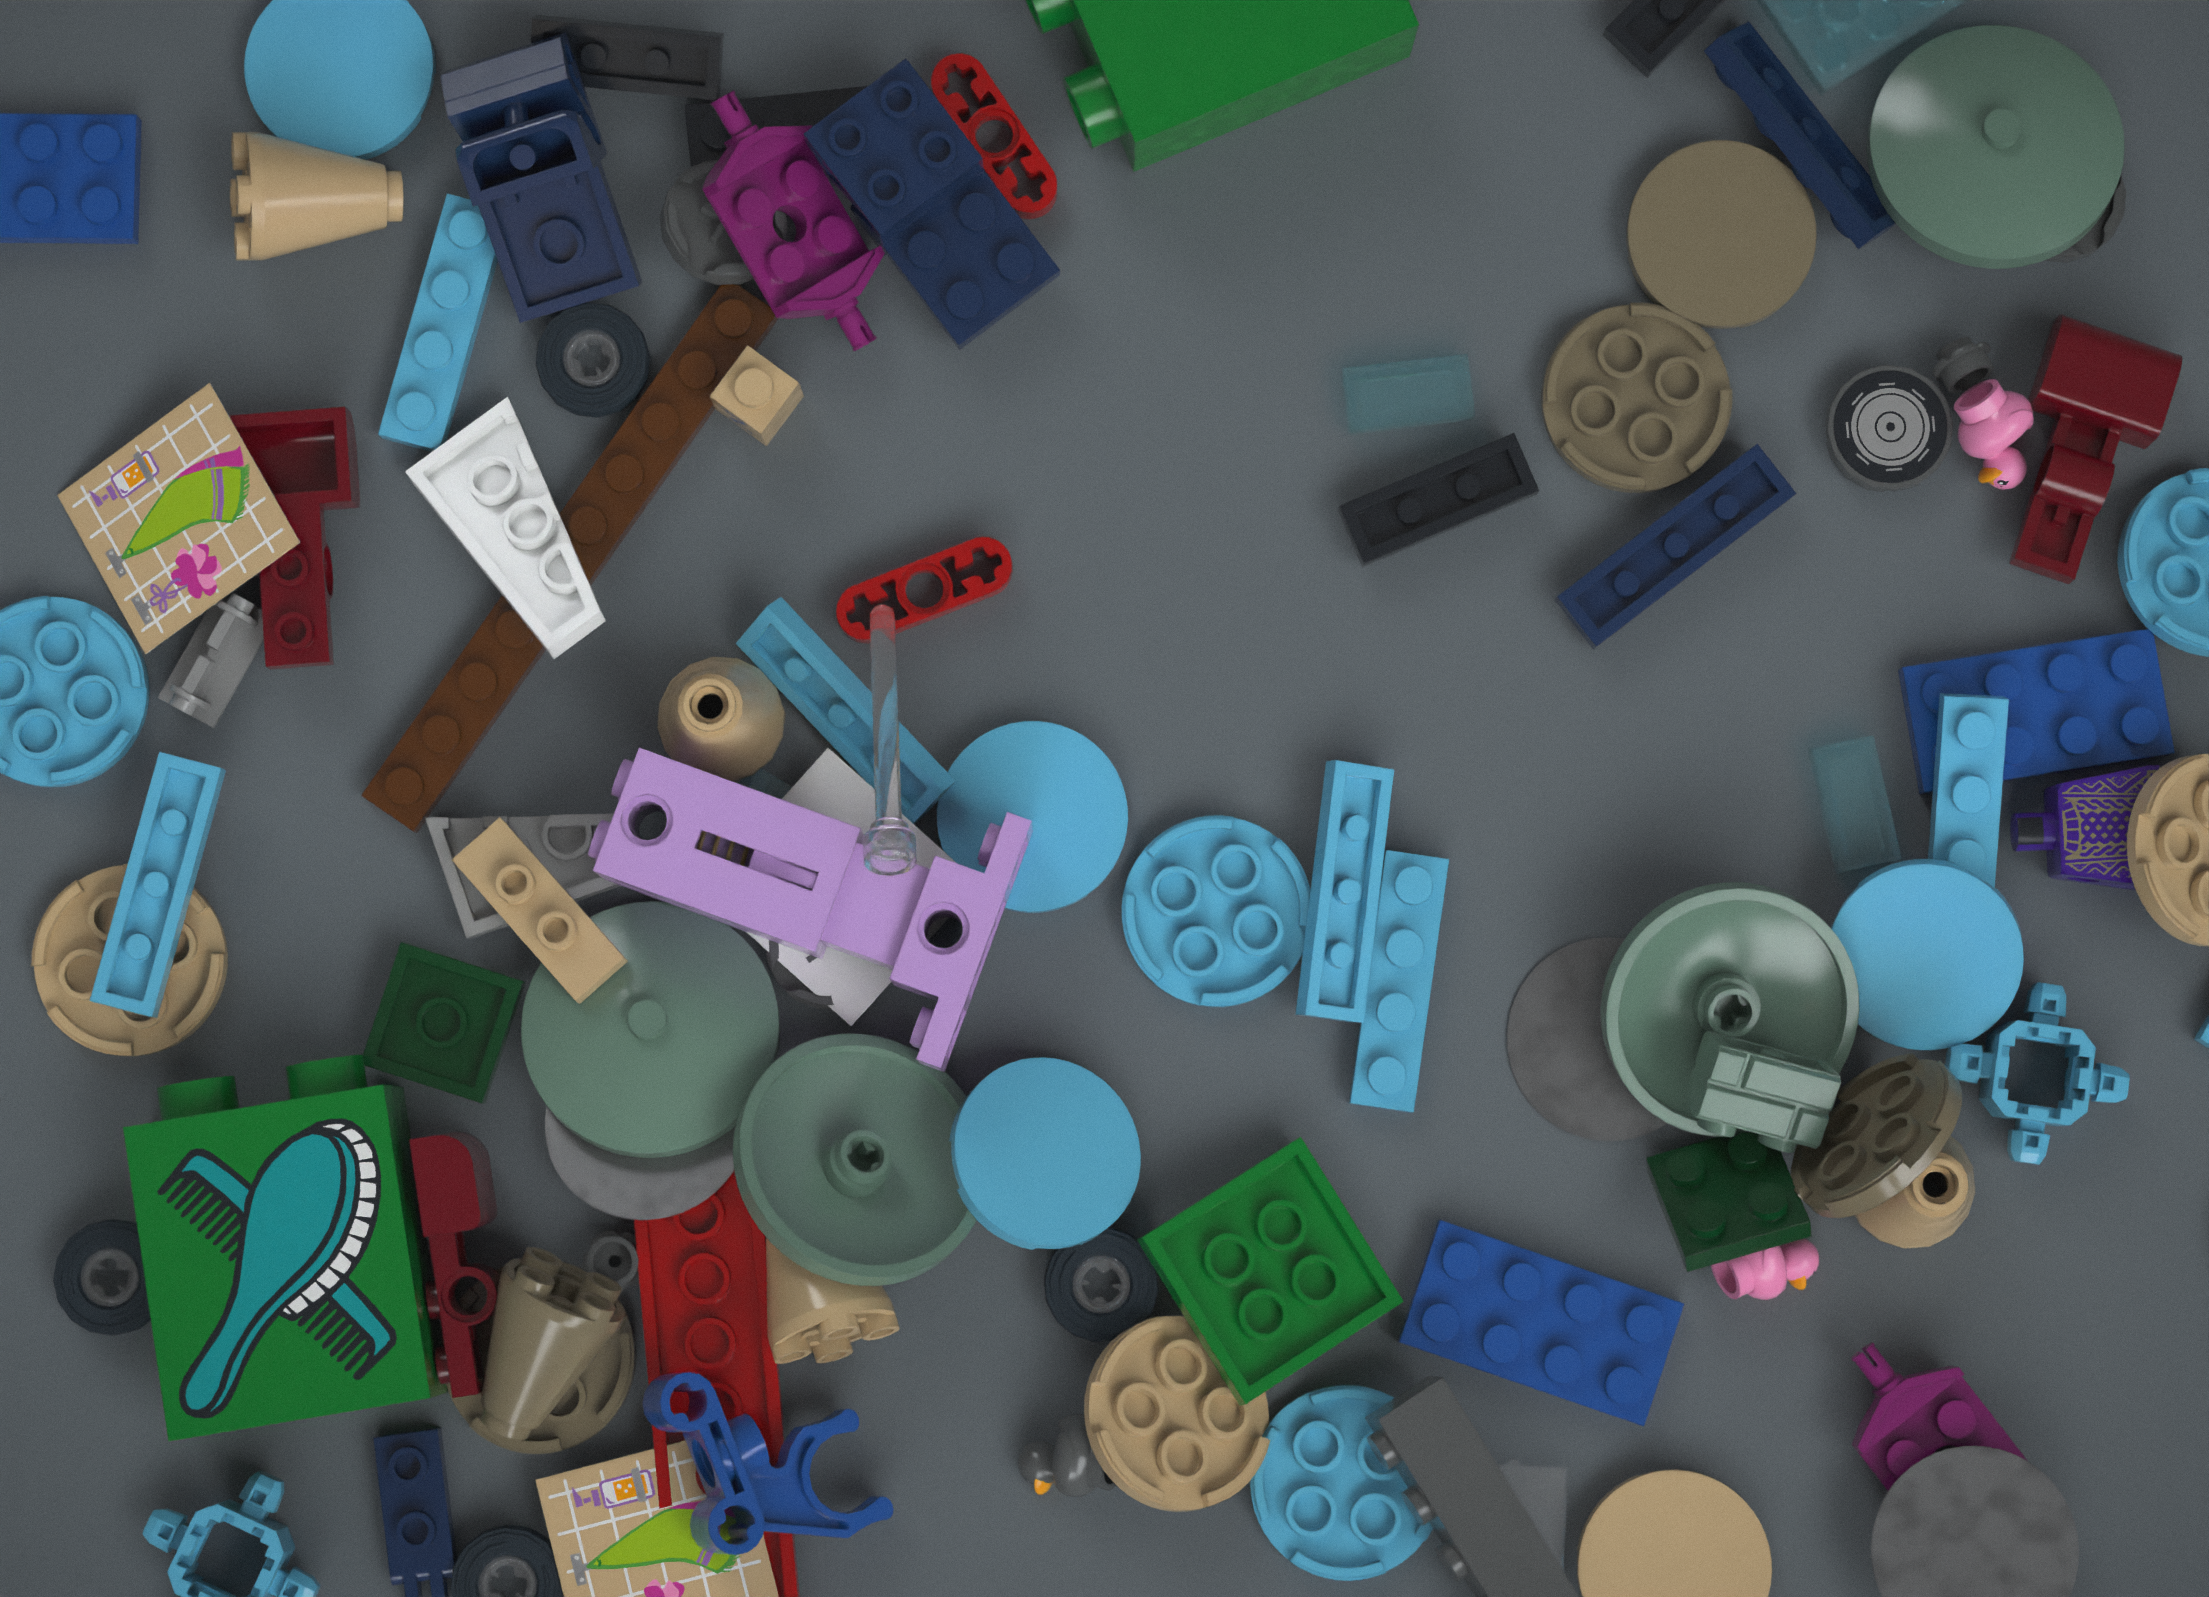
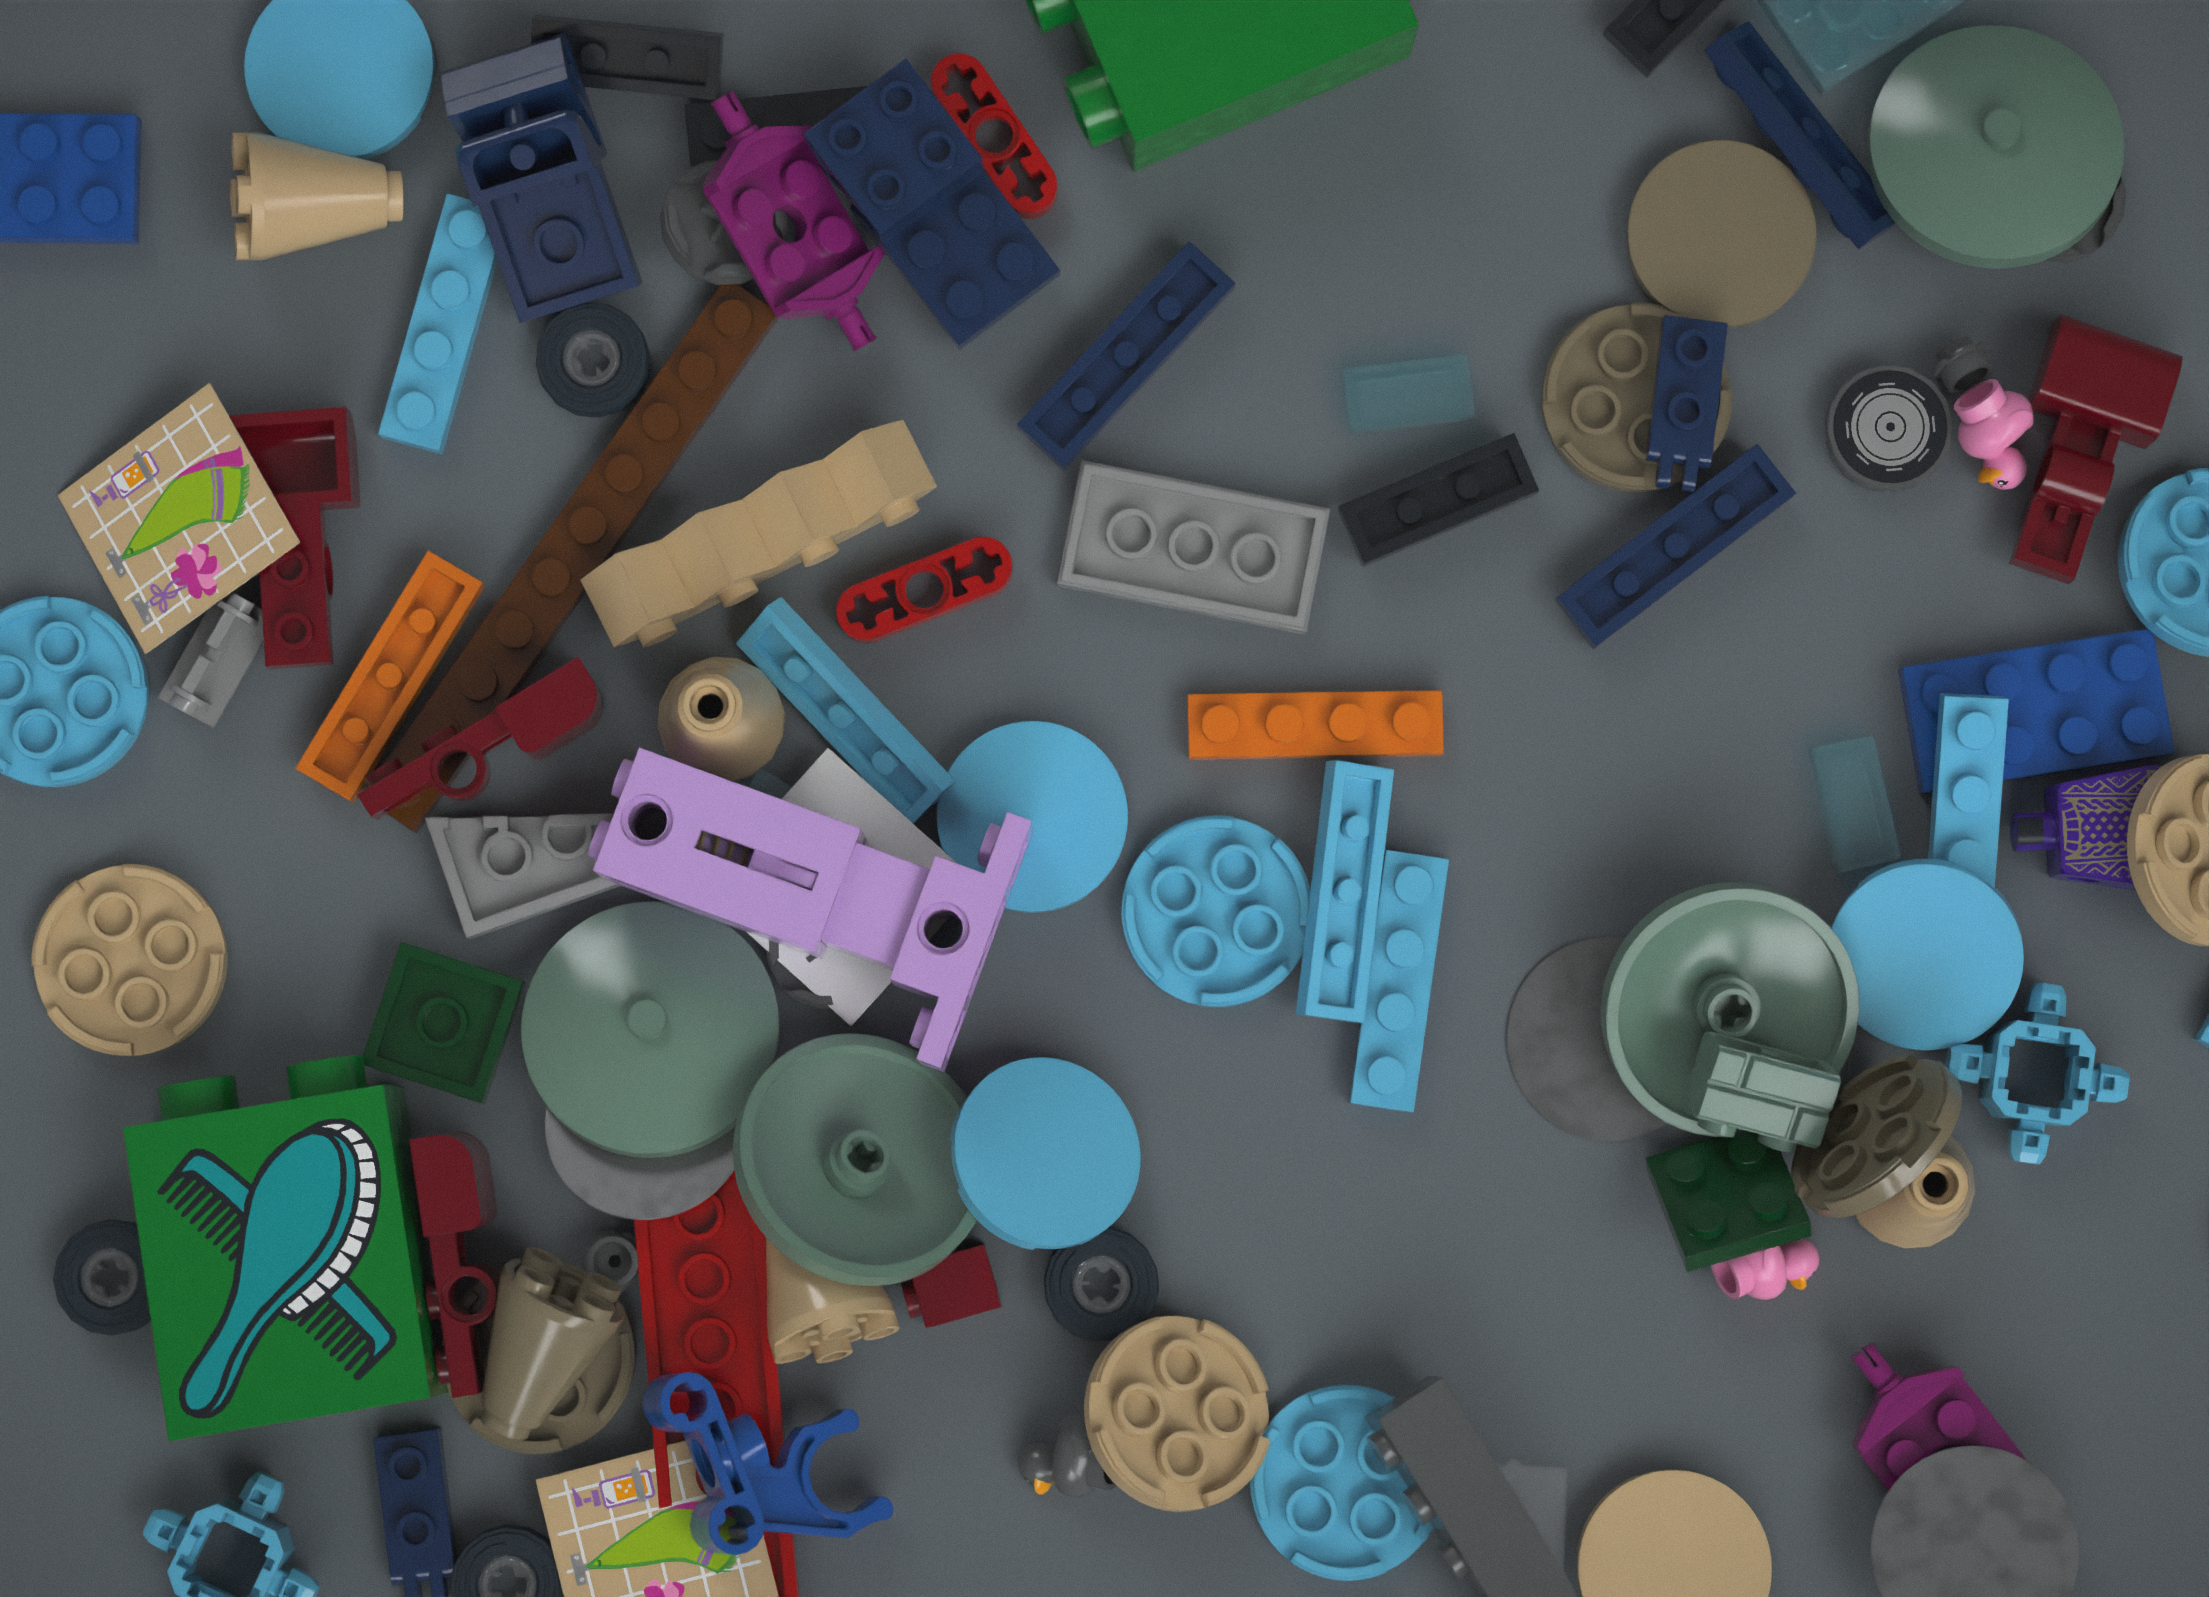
medium azure plate [90,752,226,1018] -> none
white wing [405,397,606,659] -> none
tan plate [452,817,628,1004] -> none
tan brick [710,345,804,446] -> none
clear piece [863,605,917,876] -> none
green plate [1137,1137,1404,1406] -> none
blue plate [1398,1220,1684,1426] -> none
none -> orange plate [295,550,486,803]
none -> dark red plate [357,657,604,820]
none -> tan brick [581,419,937,648]
none -> dark red brick [901,1244,1002,1329]
none -> dark blue plate [1017,241,1236,471]
none -> light grey tile [1057,460,1330,635]
none -> orange plate [1187,690,1444,760]
none -> dark blue hinge [1646,315,1728,492]

